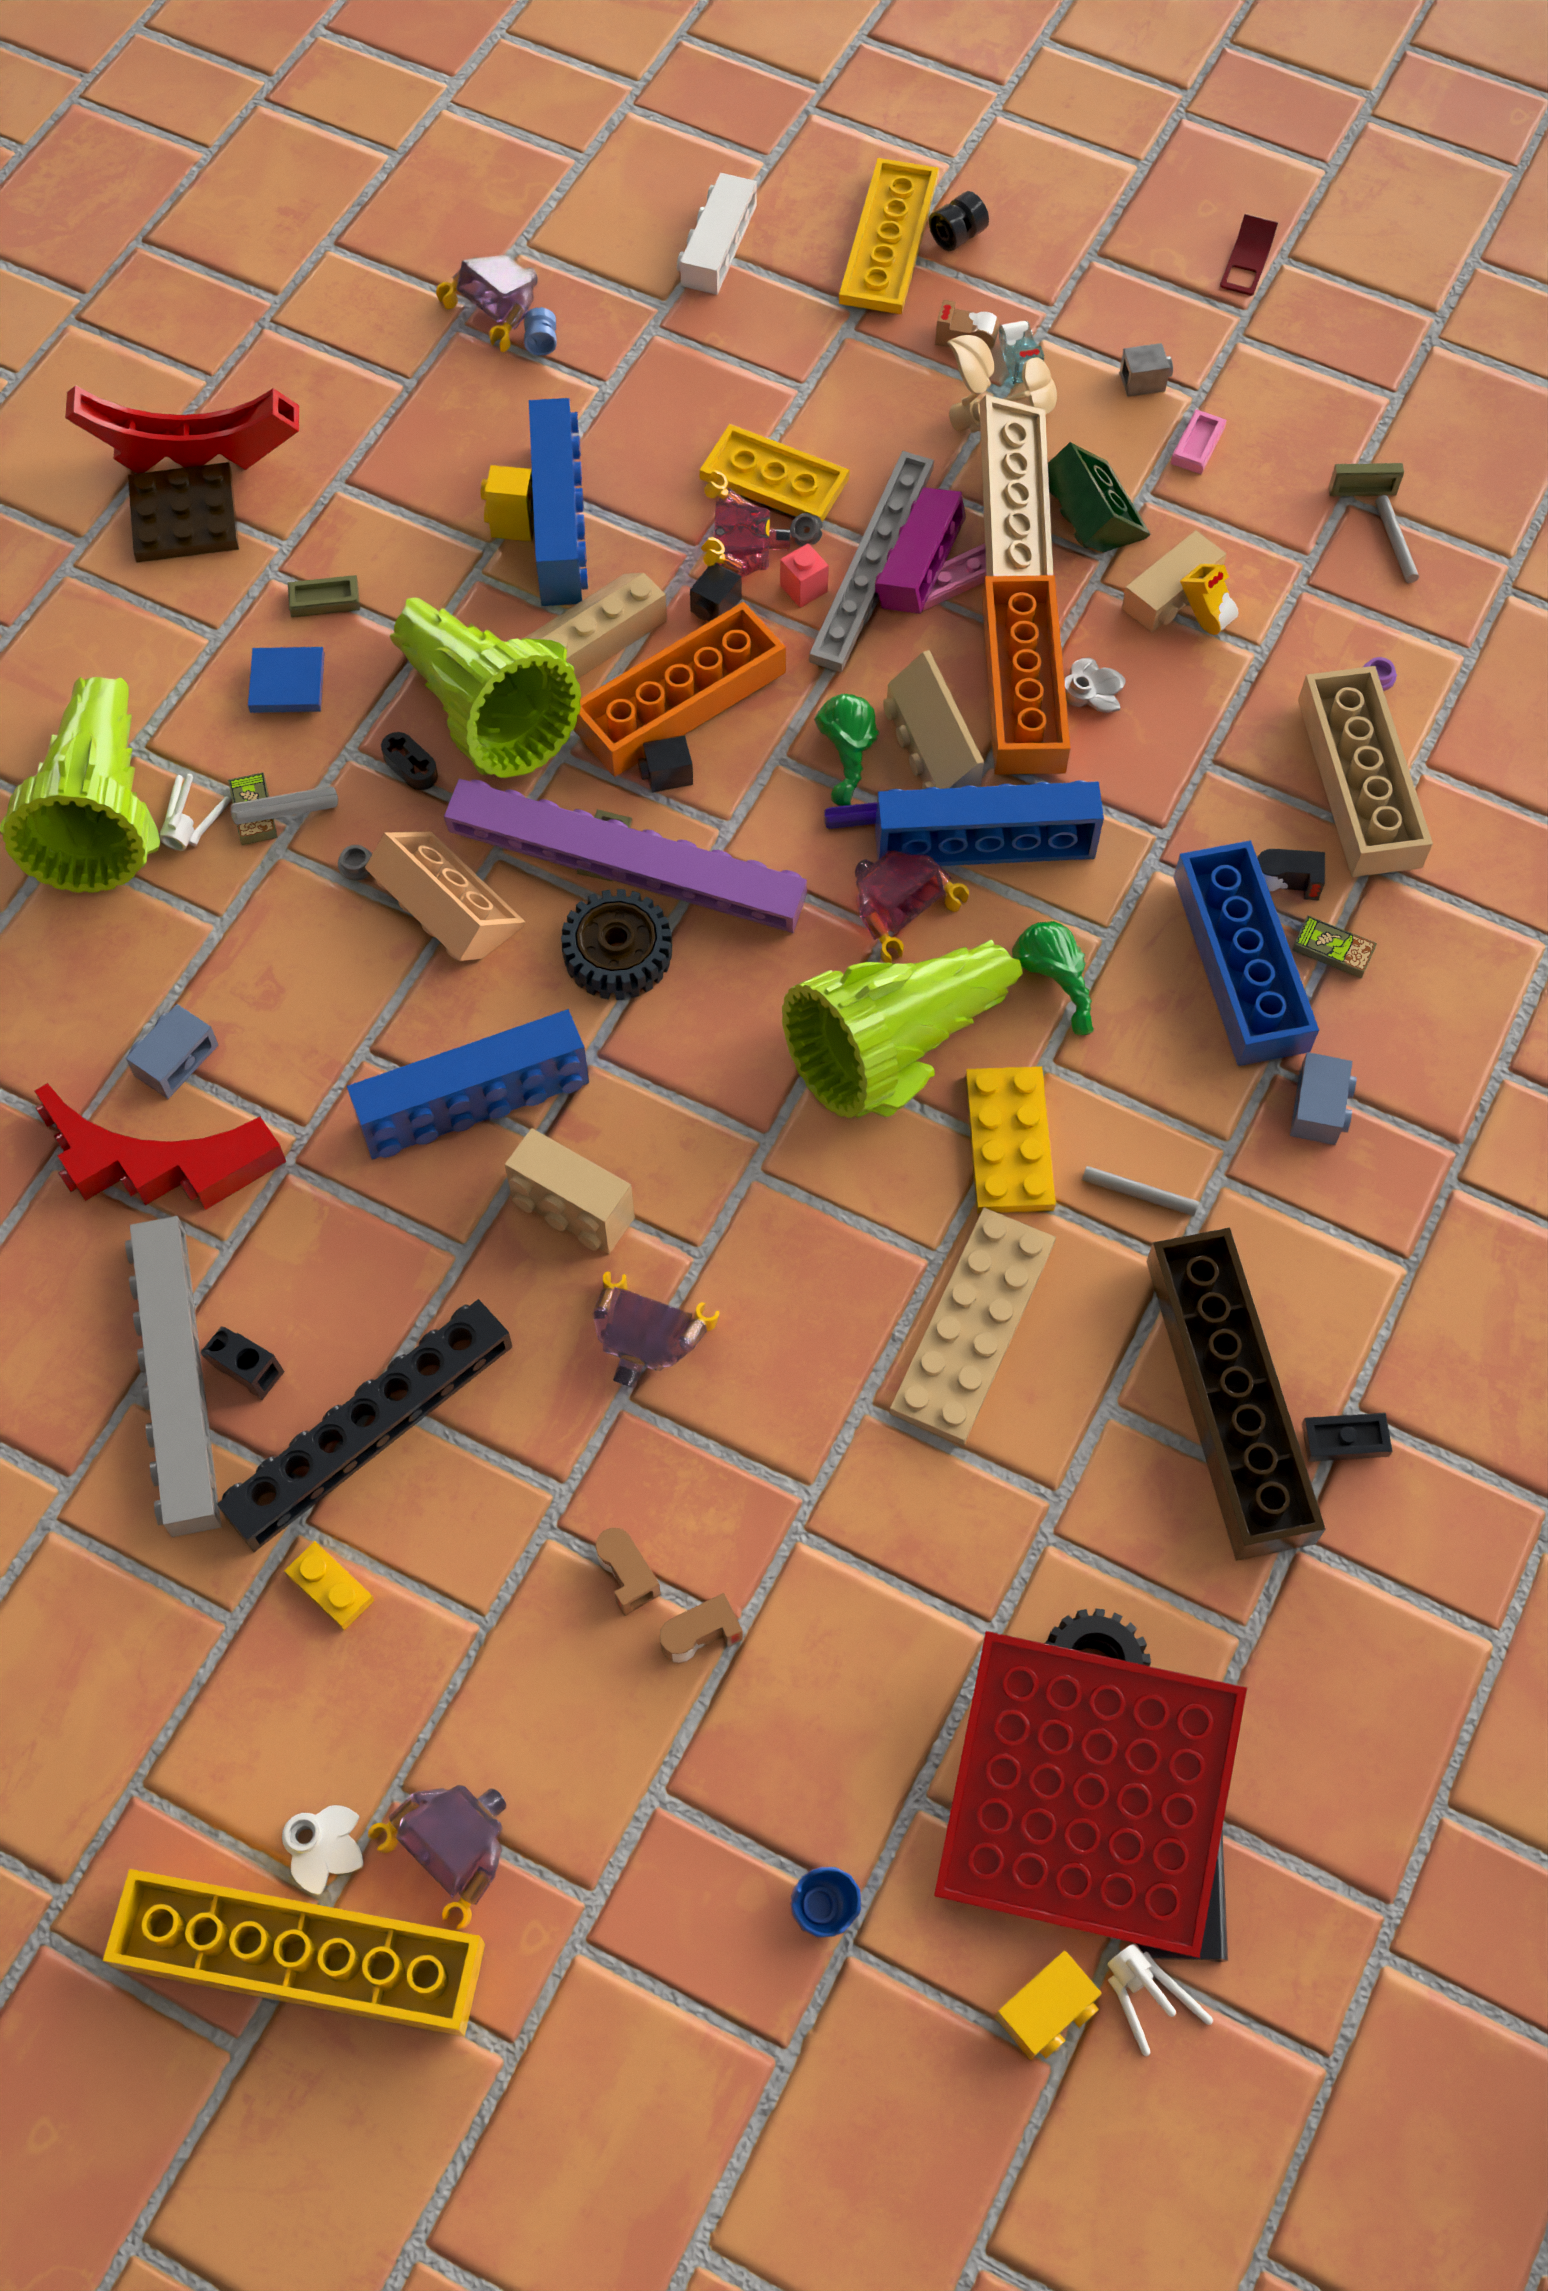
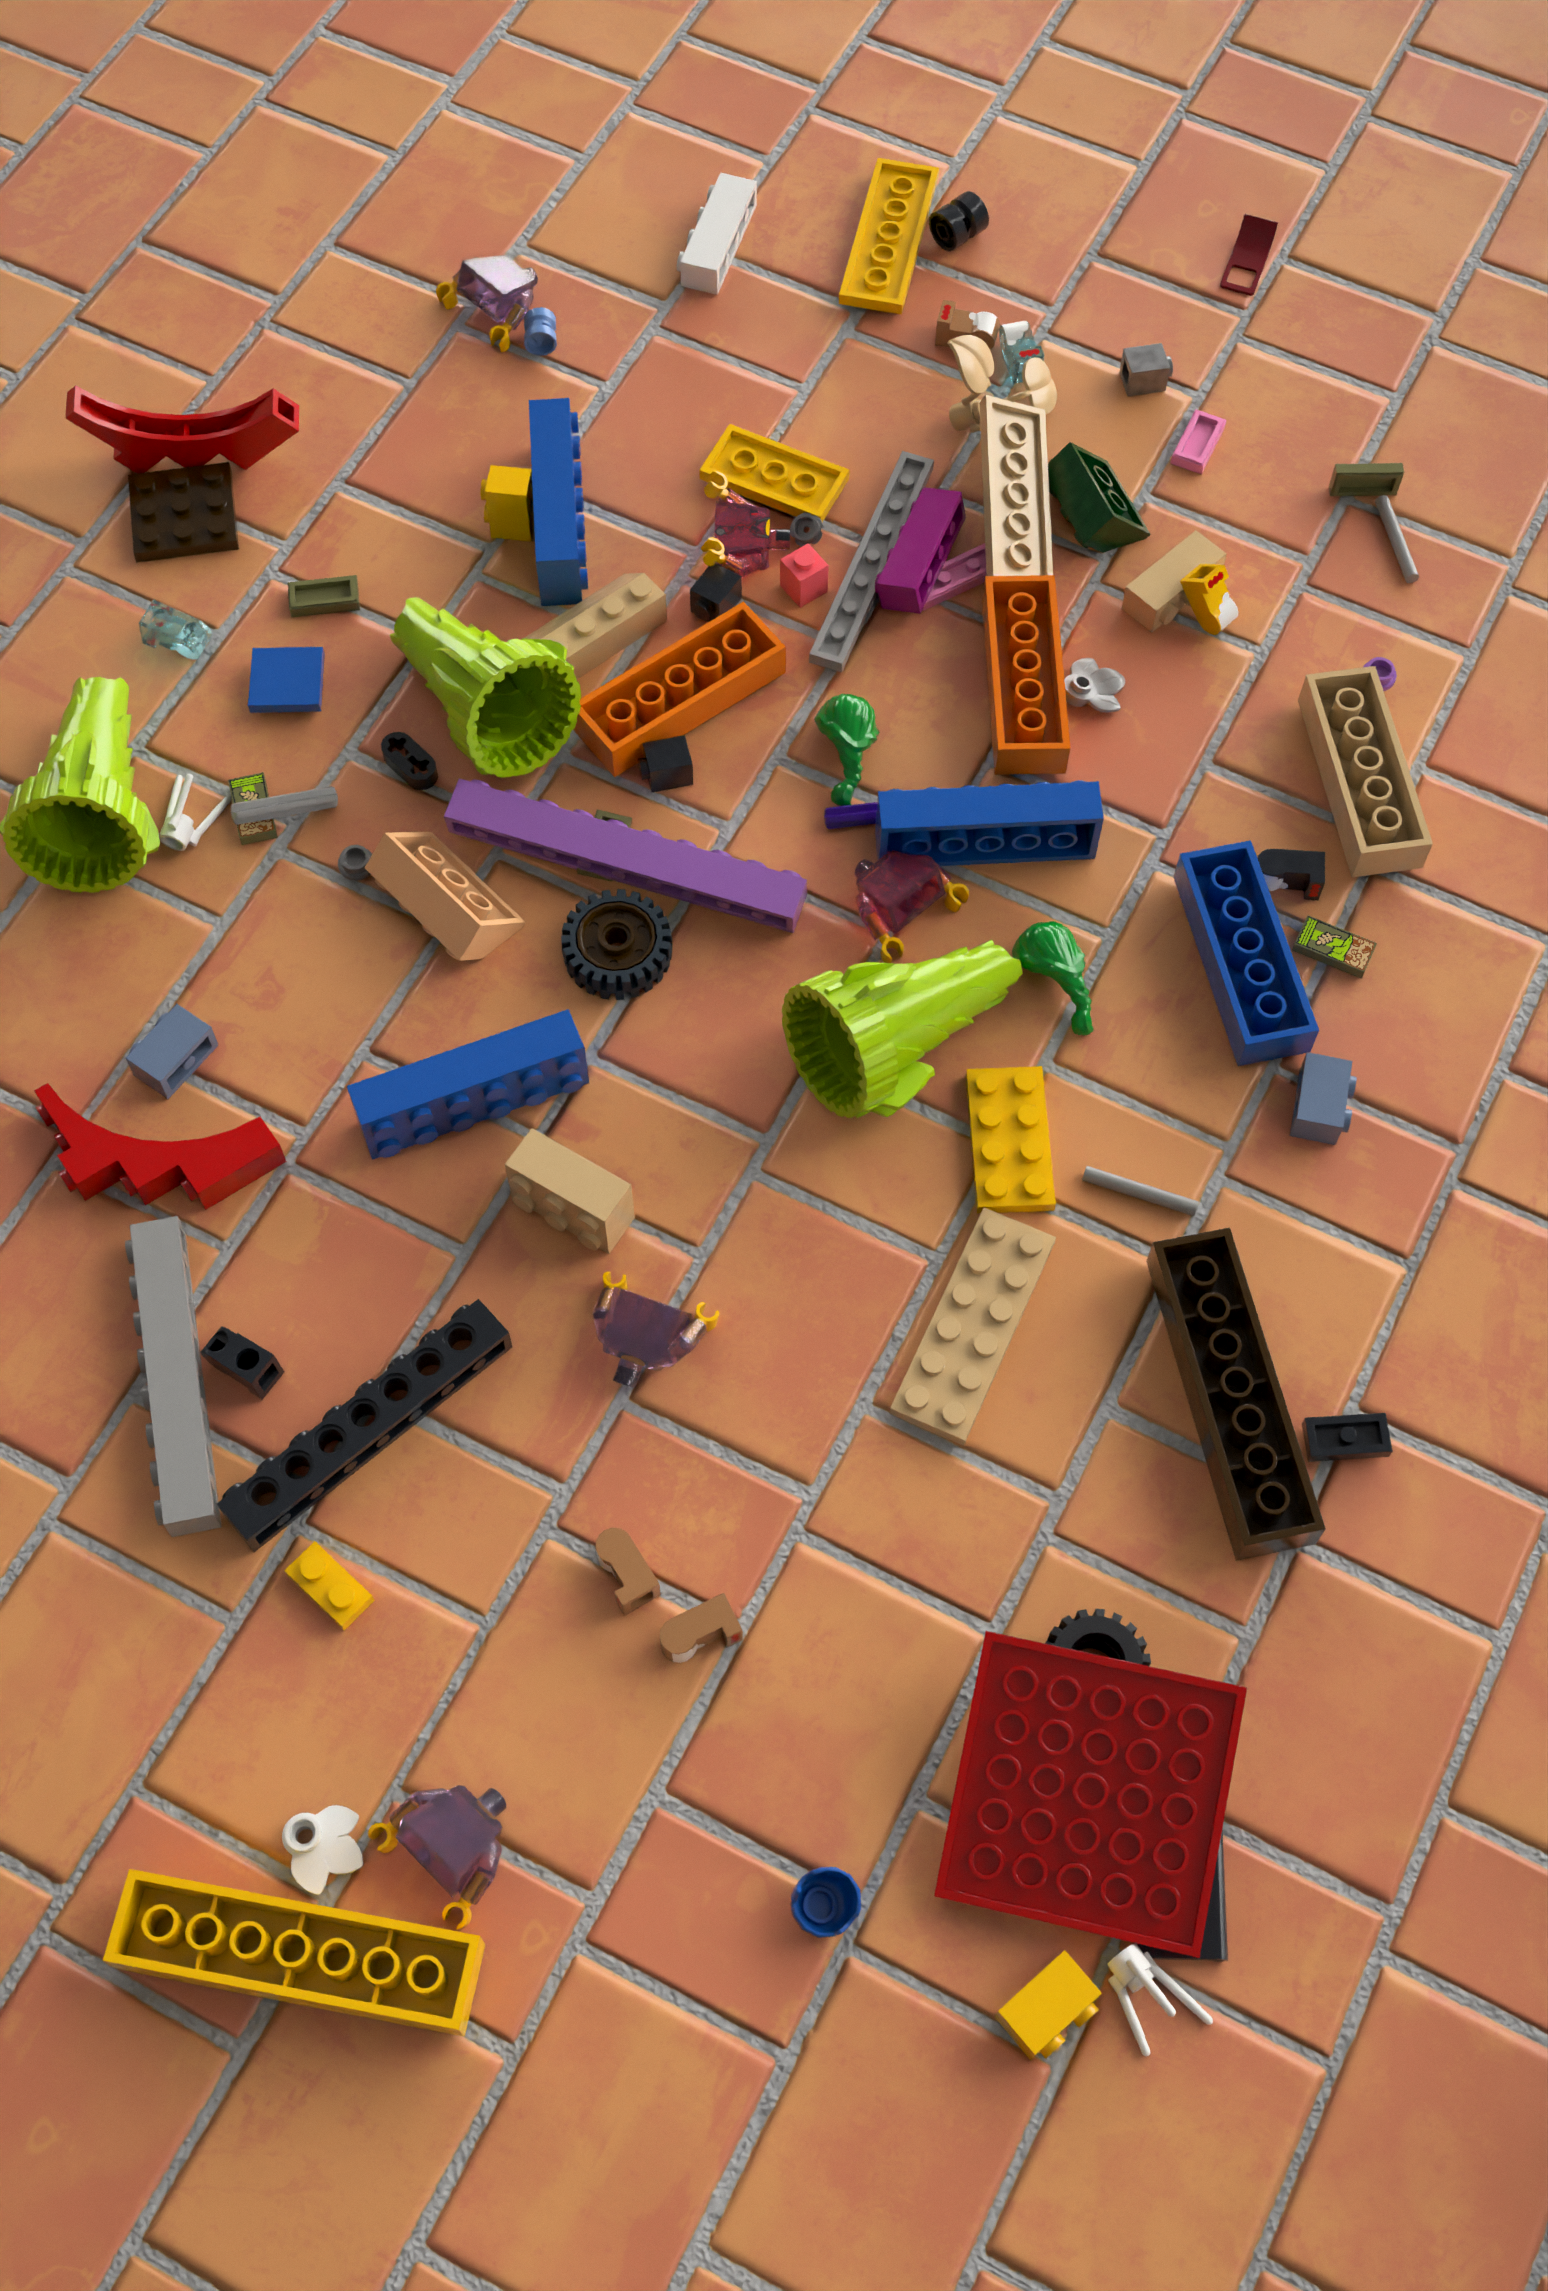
tan slope [883,650,984,789] -> none
none -> clear light blue leg [139,599,212,659]

